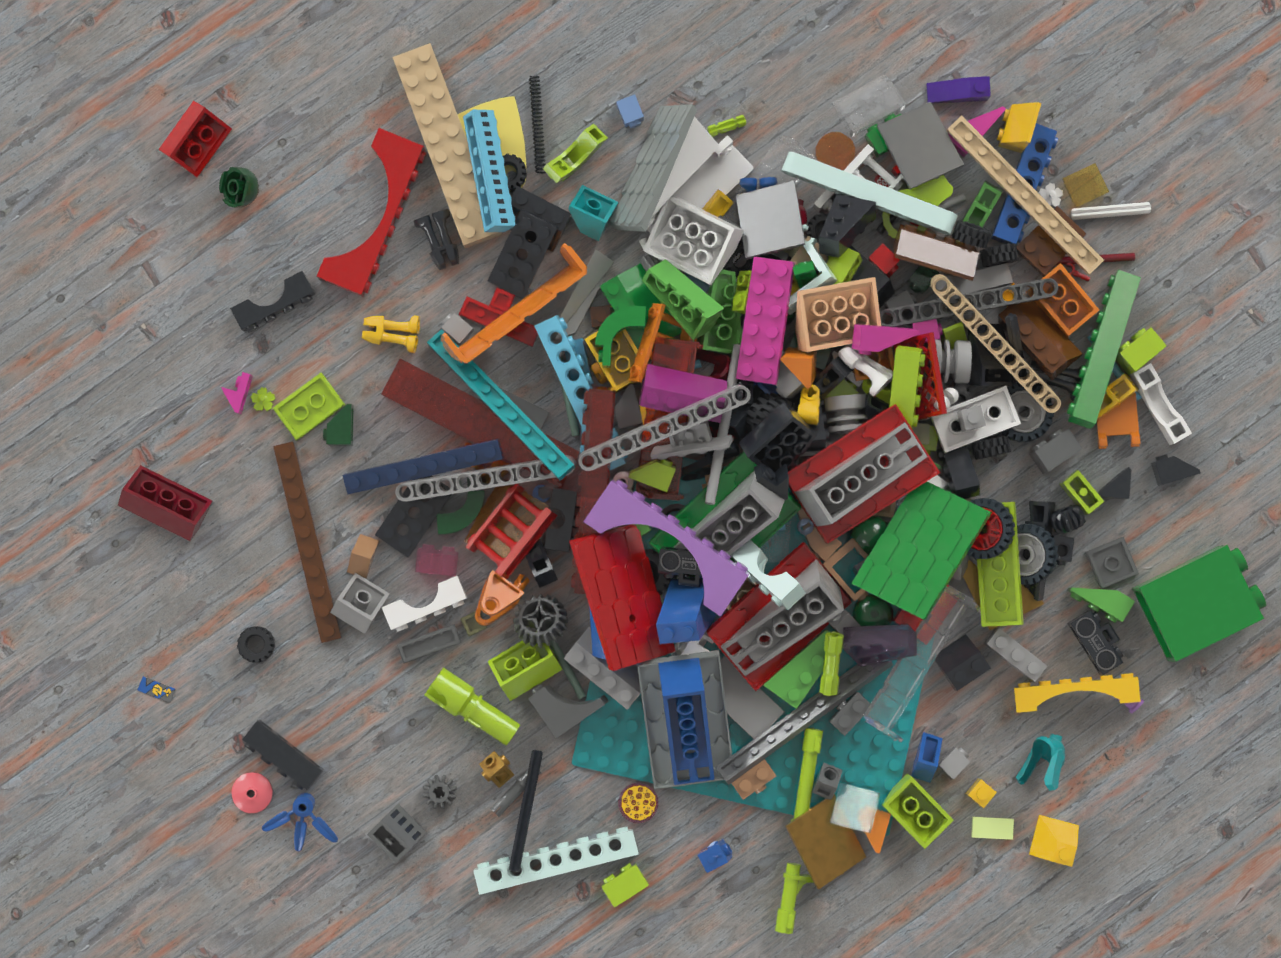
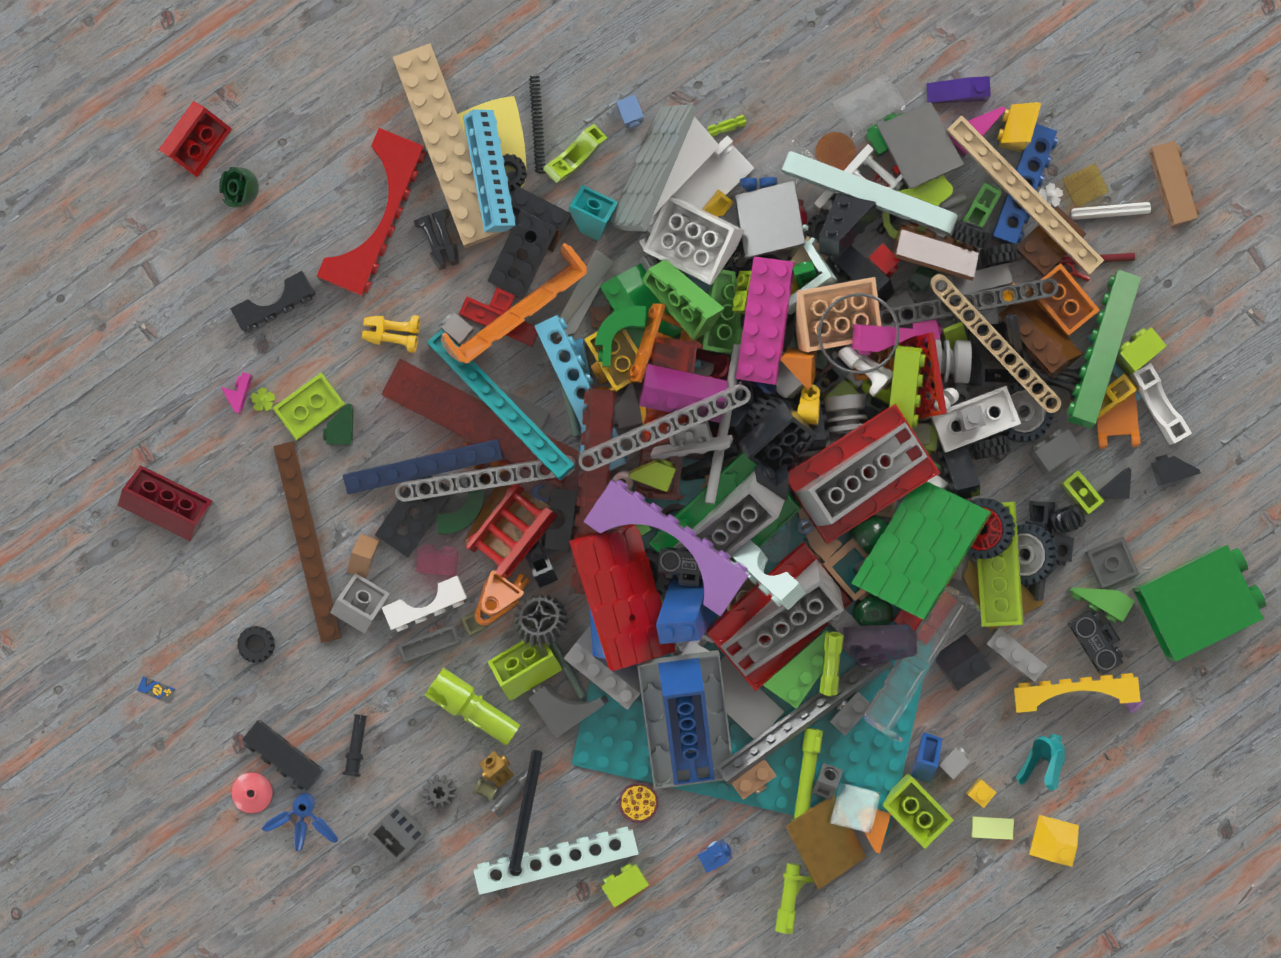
lime brick [818,248,862,284] -> none
none -> black pin [342,714,367,777]
none -> olive bush [473,777,498,802]
none -> dark grey piece [818,293,900,374]
none -> medium nougat brick [1148,141,1199,227]

